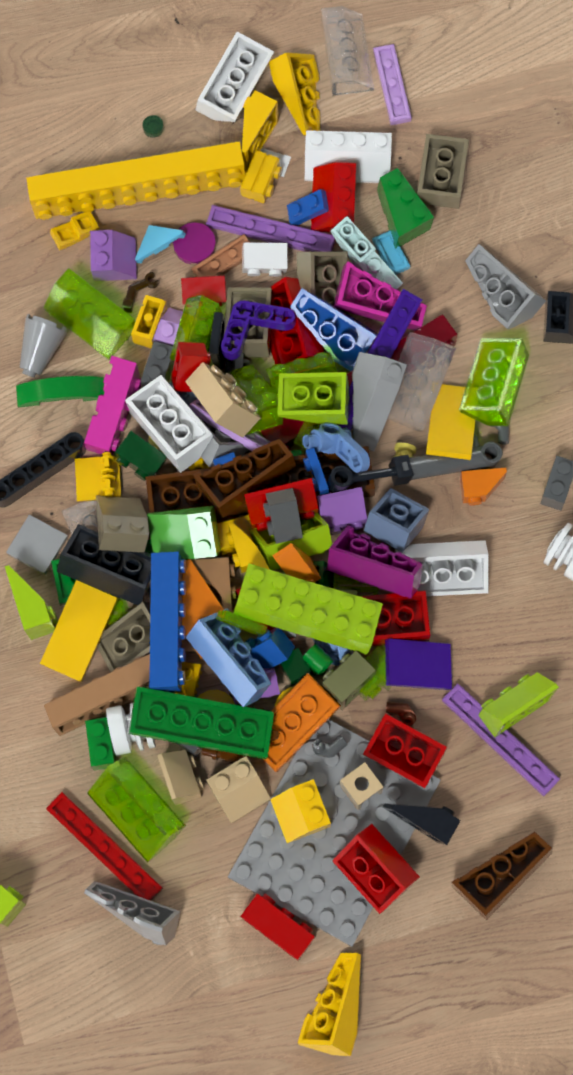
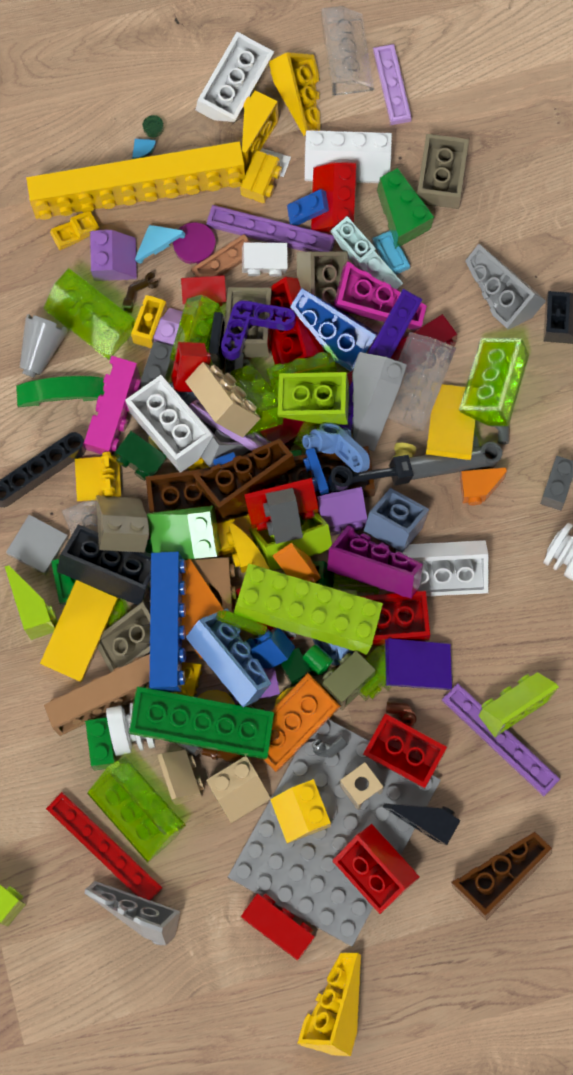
none -> dark azure tile [132,139,156,159]

